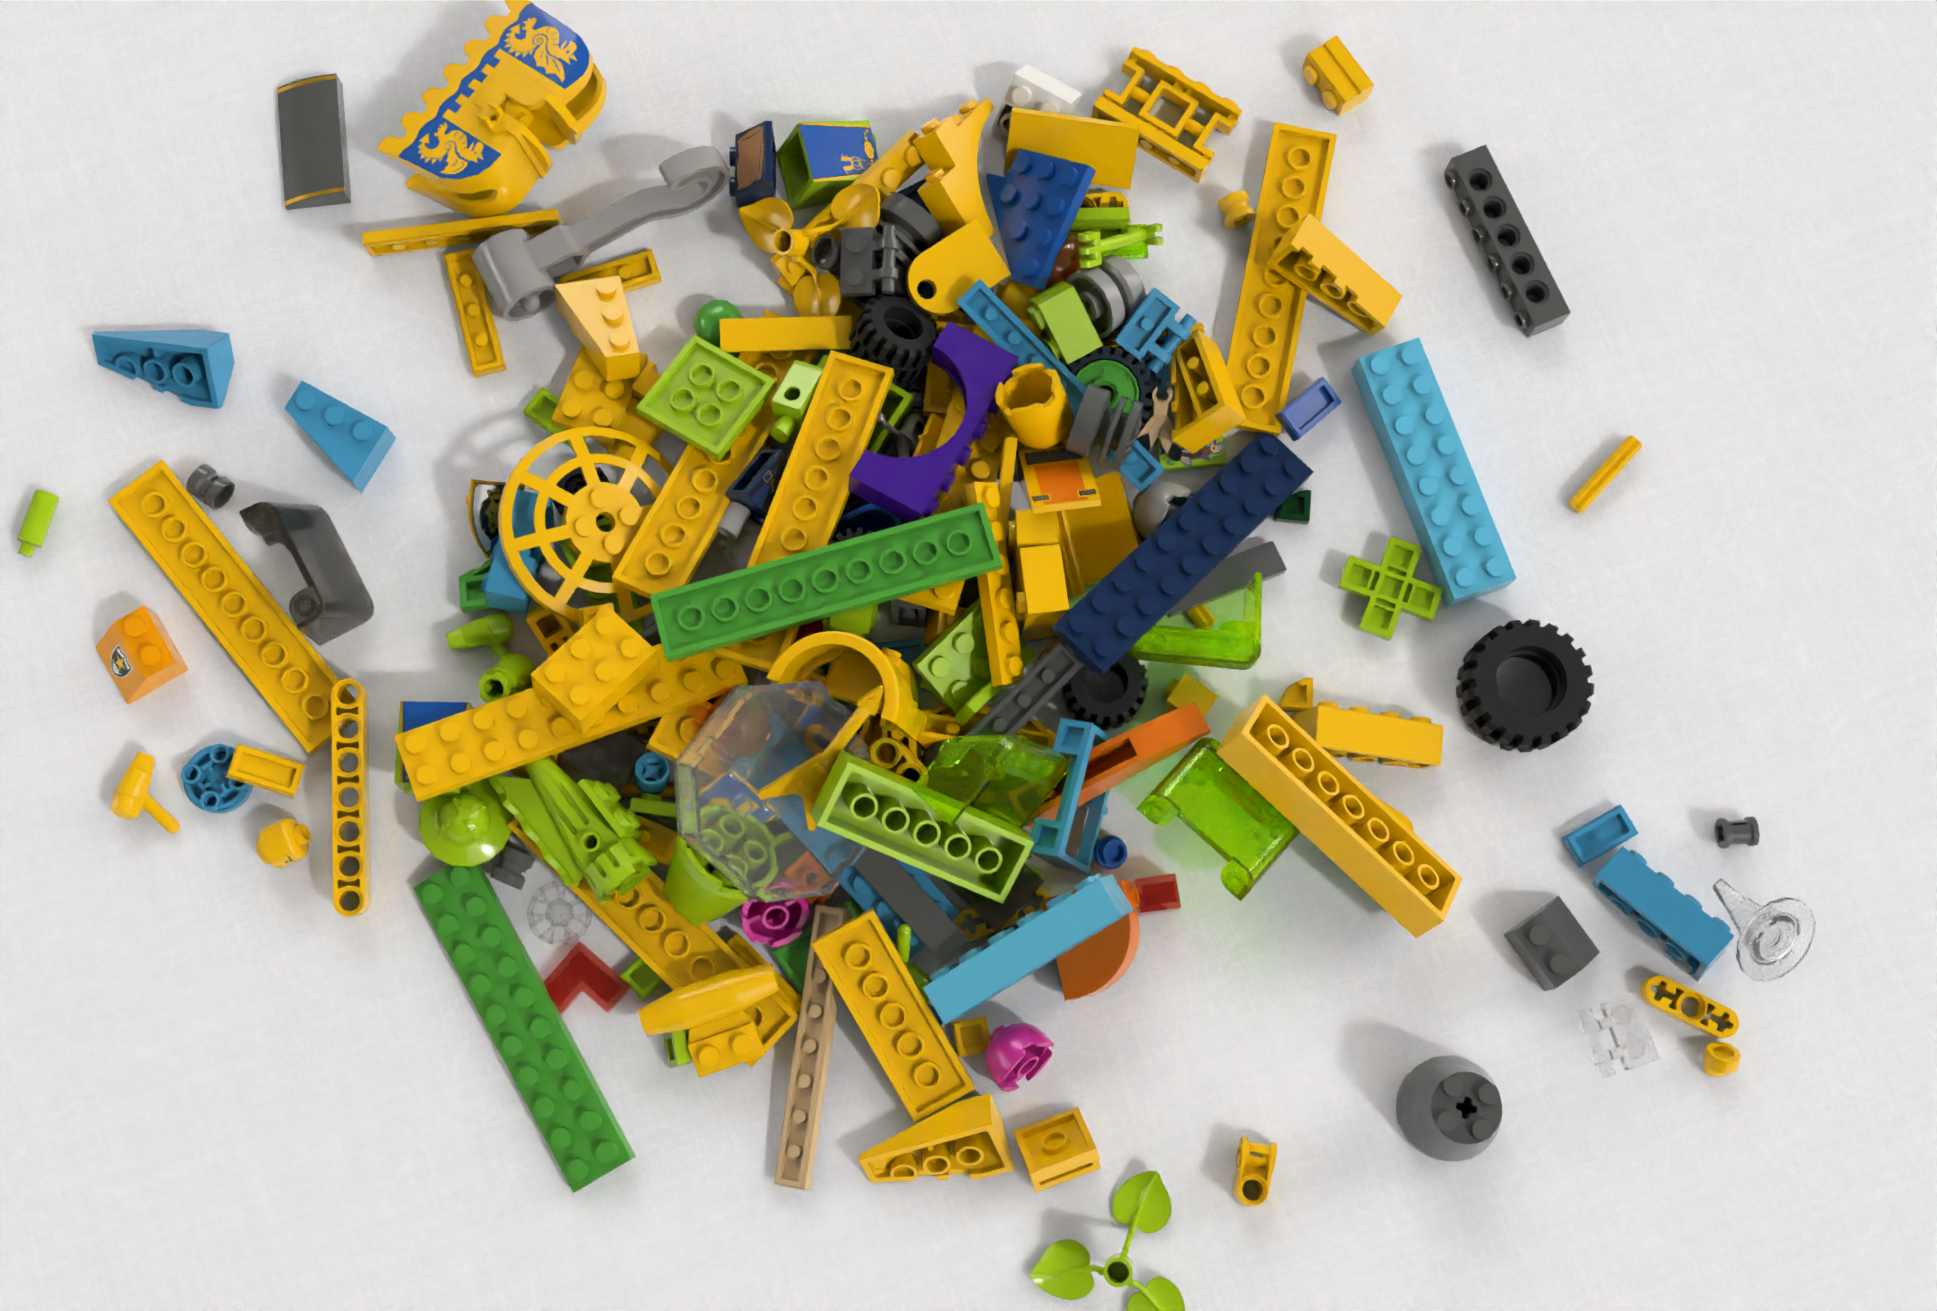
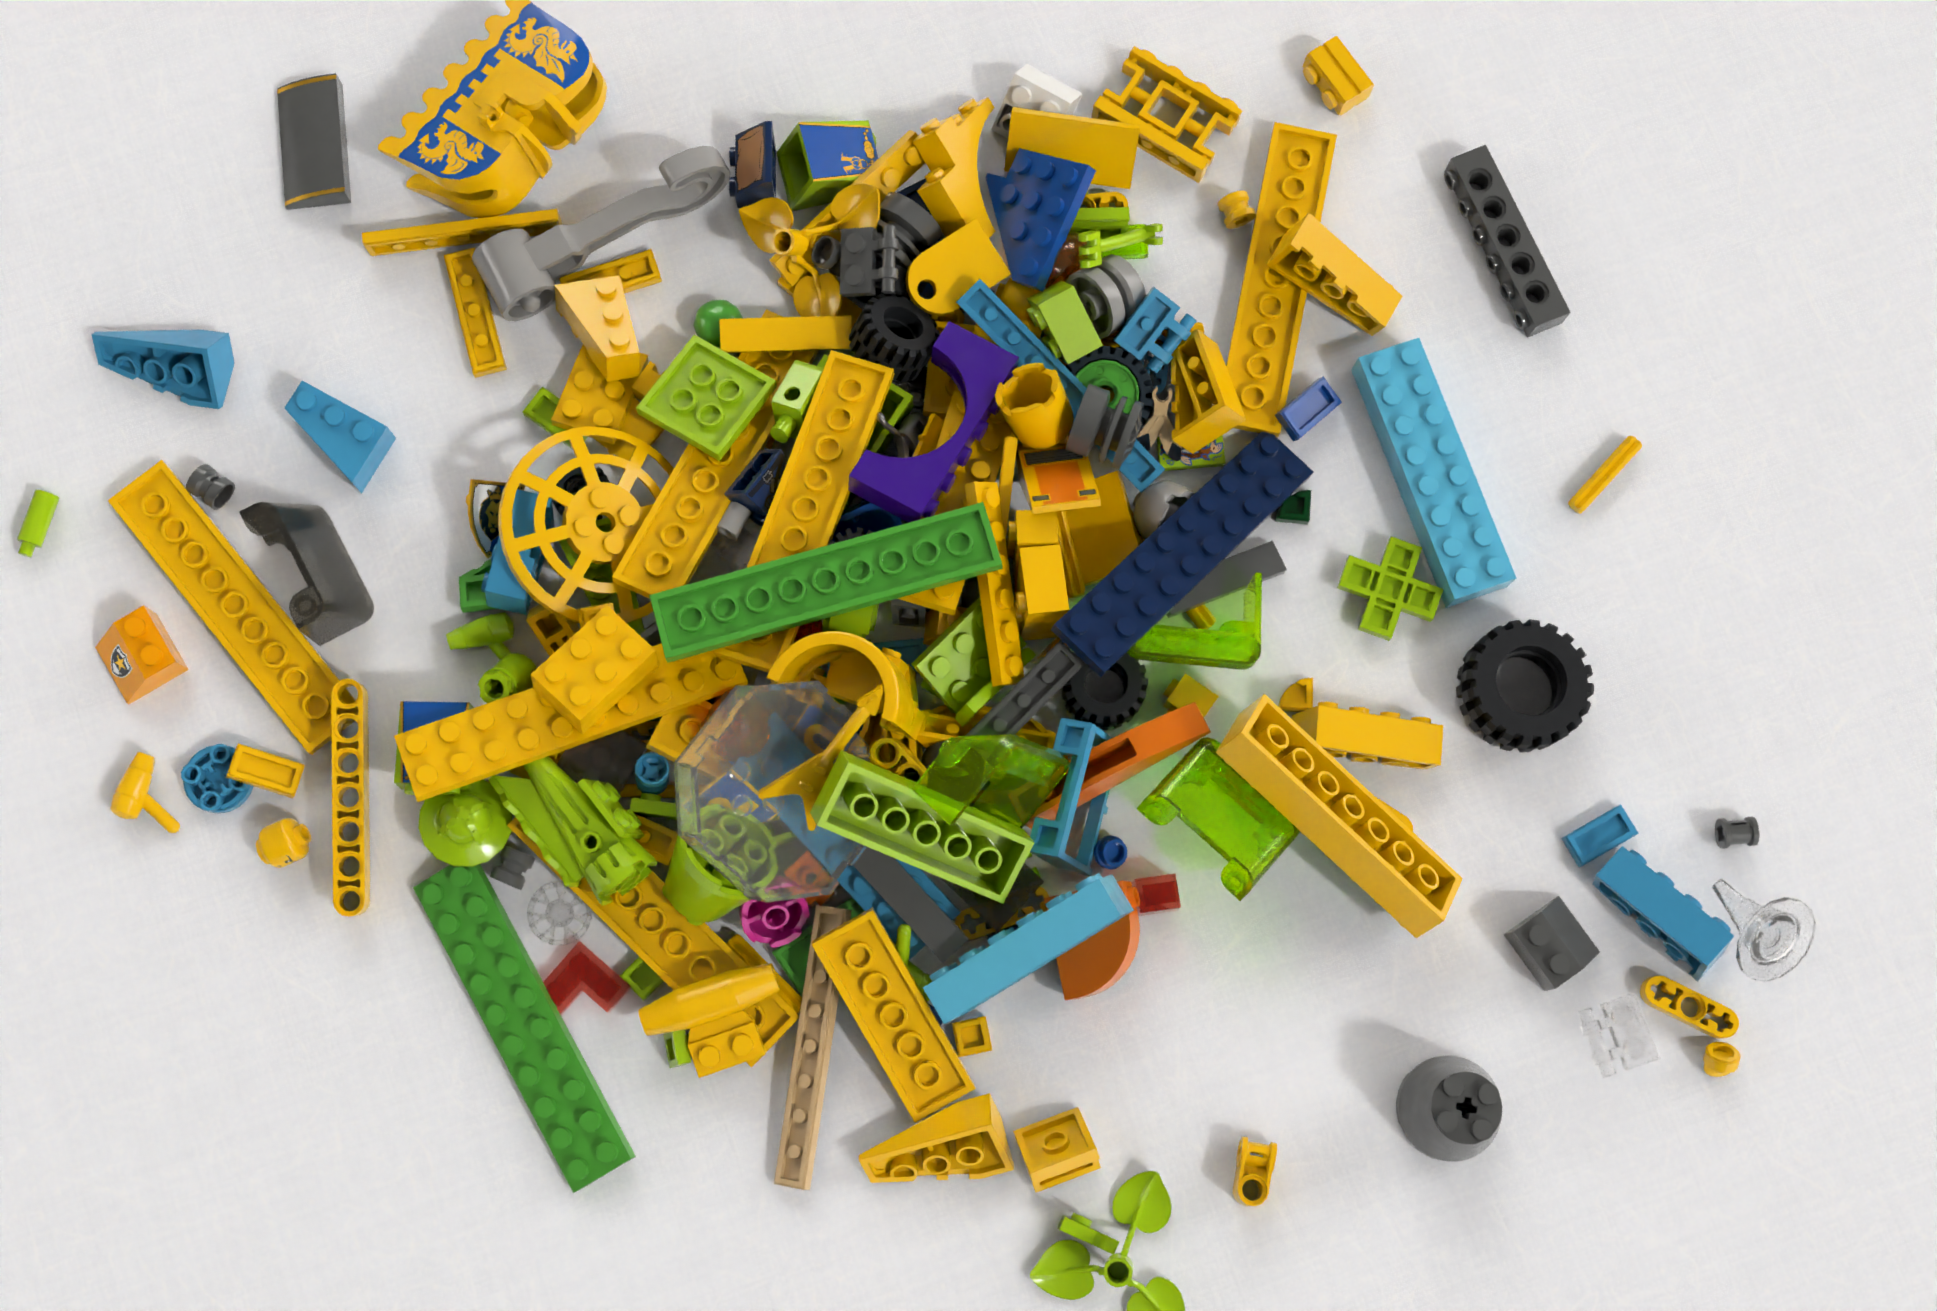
dark pink cylinder [985,1022,1054,1092] -> none
none -> lime plate [1057,1212,1119,1254]

